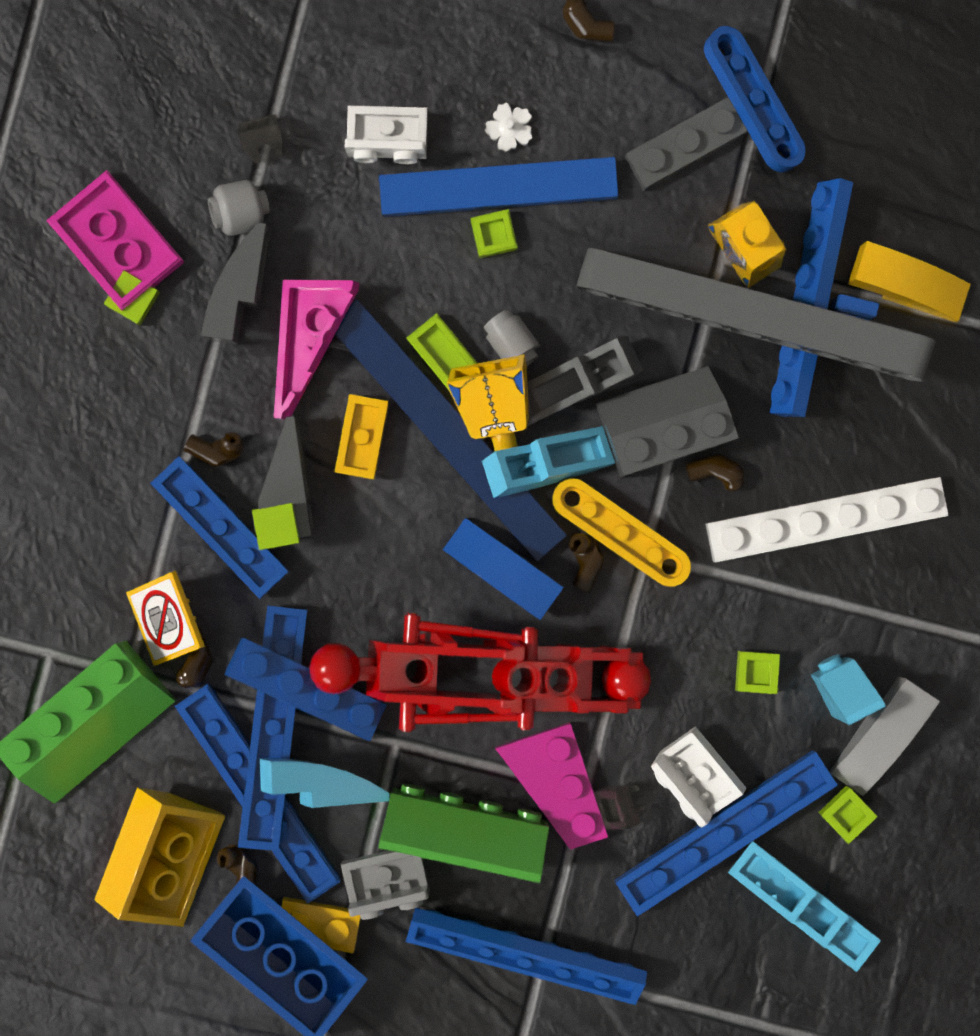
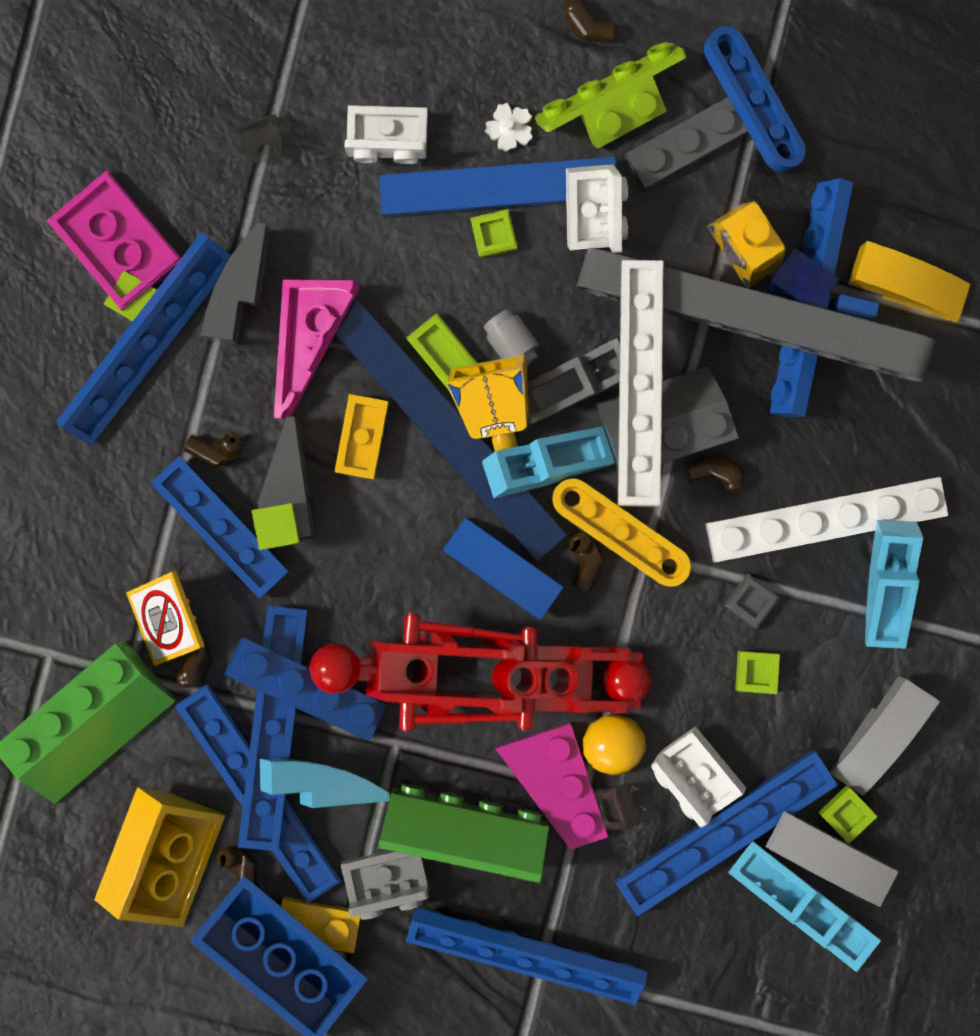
light grey head [208,180,270,236] -> none
medium azure slope [811,654,886,725] -> none
none -> blue plate [56,232,231,446]
none -> lime bracket [535,42,686,149]
none -> white bracket [566,164,628,253]
none -> yellow hair [583,715,646,775]
none -> white plate [618,260,663,506]
none -> dark grey tile [723,574,780,629]
none -> light grey slope [766,811,899,907]
none -> clear blue bracket [768,248,839,307]
none -> medium azure slope [865,520,923,649]

